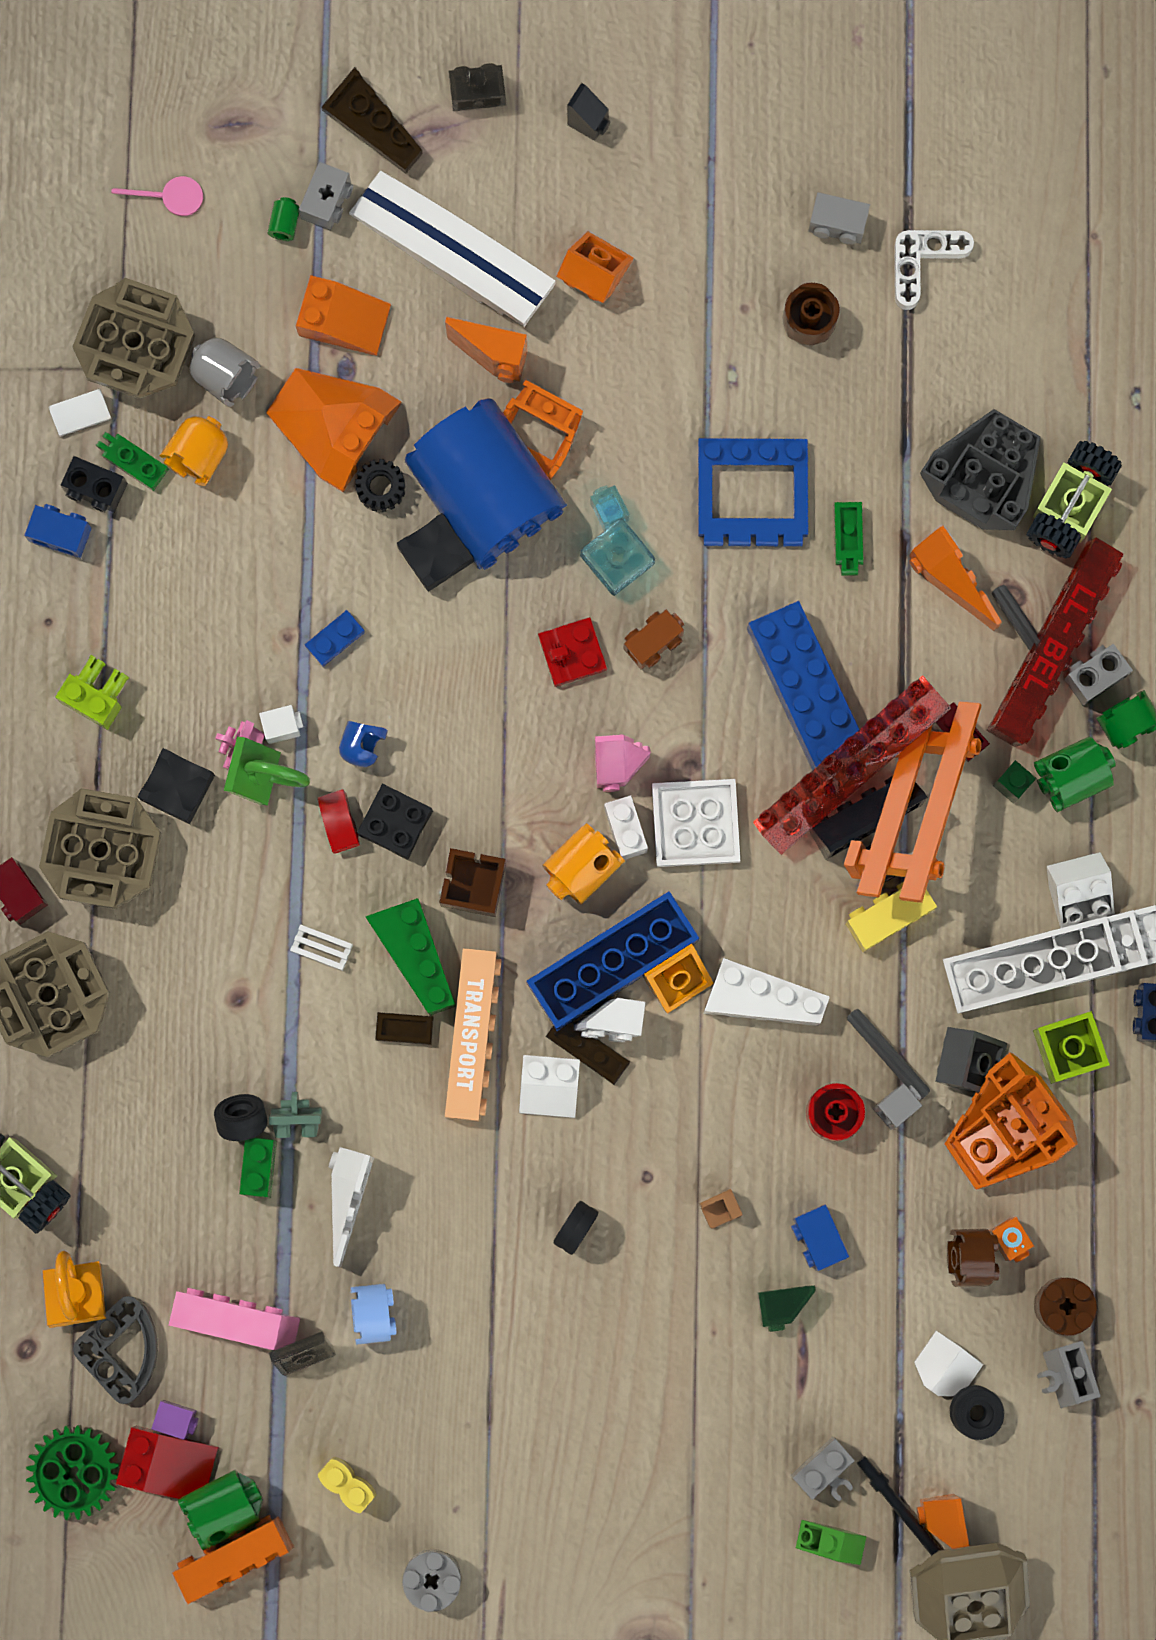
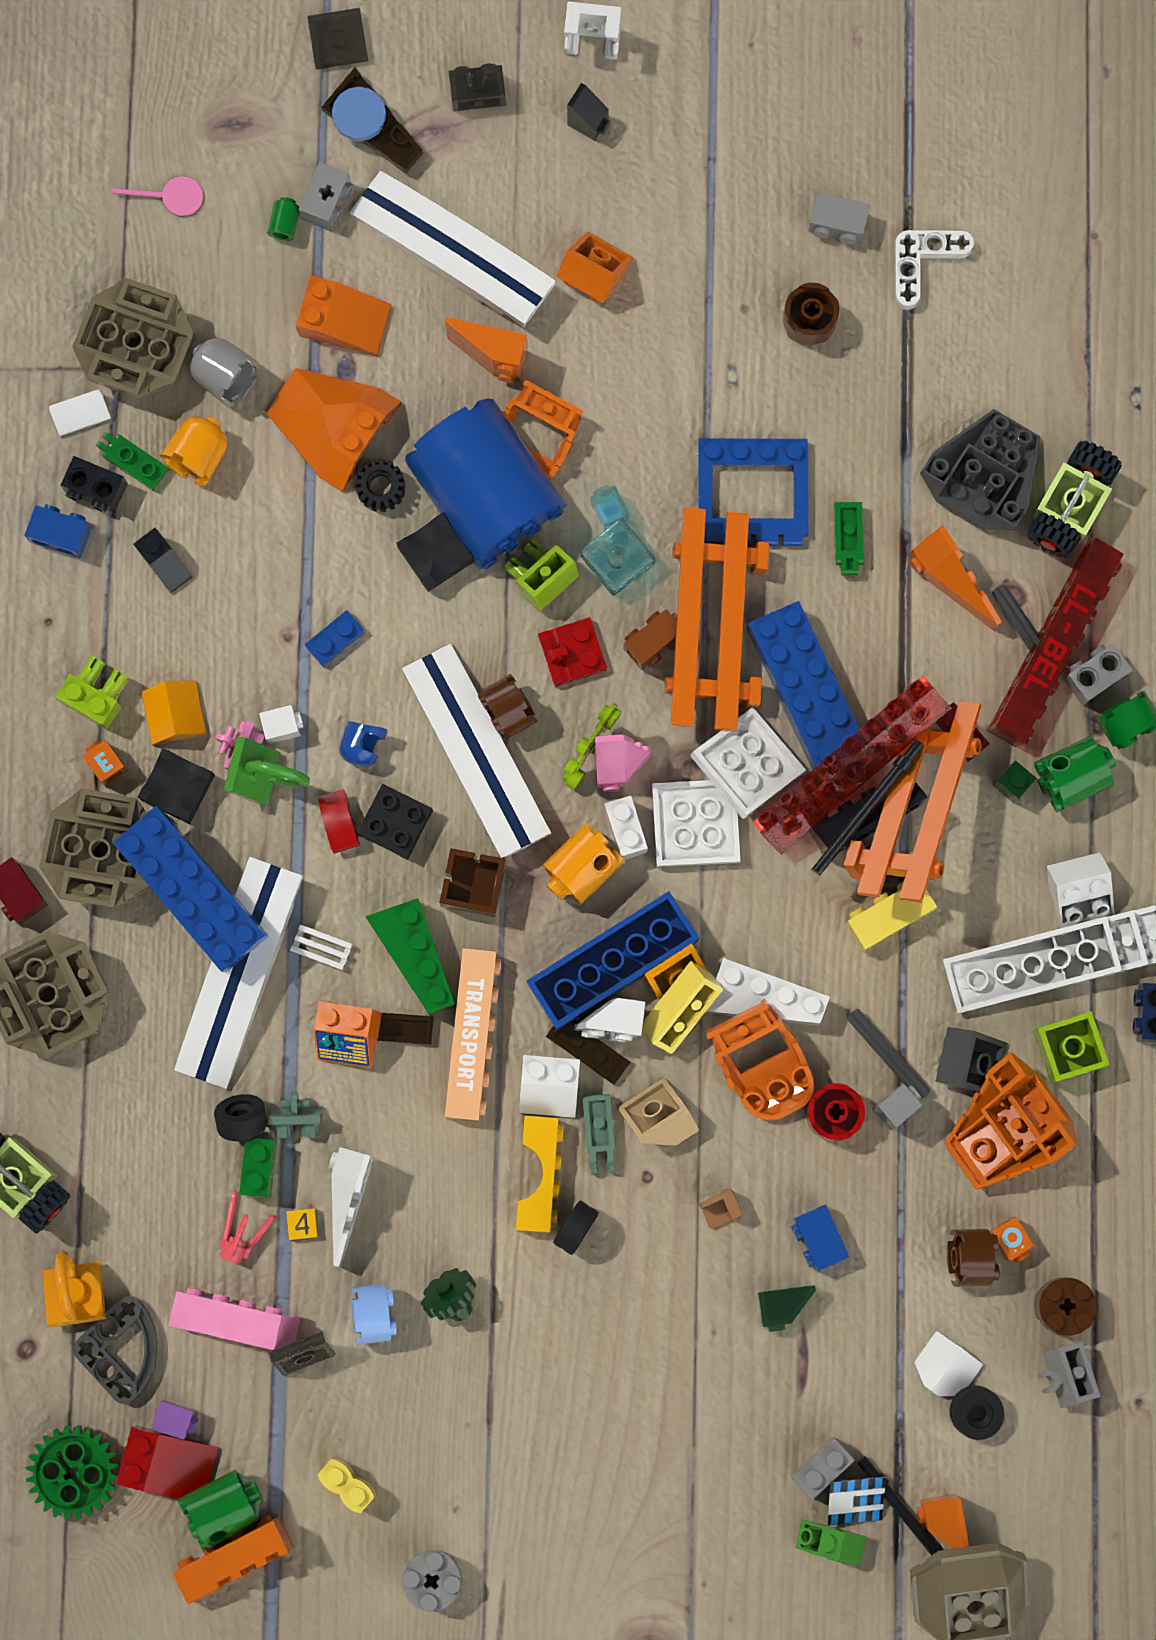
none -> orange brick [83,740,128,787]
none -> blue brick [112,806,269,973]
none -> black slope [133,528,192,593]
none -> light orange slope [142,681,207,746]
none -> white slope [174,857,303,1089]
none -> coral plant [219,1191,275,1265]
none -> yellow tile [286,1209,318,1240]
none -> clear smoke tile [307,8,368,70]
none -> orange slope [314,1001,382,1068]
none -> medium blue tile [332,87,386,142]
none -> white slope [402,644,551,858]
none -> dark green plant [421,1268,477,1322]
none -> reddish brown brick [478,674,538,738]
none -> lime brick [504,538,579,612]
none -> yellow arch [516,1116,564,1233]
none -> lime plant [562,703,622,791]
none -> white panel [564,2,621,59]
none -> sand green hinge [582,1094,615,1175]
none -> tan slope [618,1078,699,1146]
none -> light yellow brick [642,961,723,1054]
none -> orange fence [664,507,769,731]
none -> white plate [690,707,806,819]
none -> orange slope [706,999,814,1120]
none -> black bar [811,739,924,876]
none -> sticker [827,1477,886,1526]

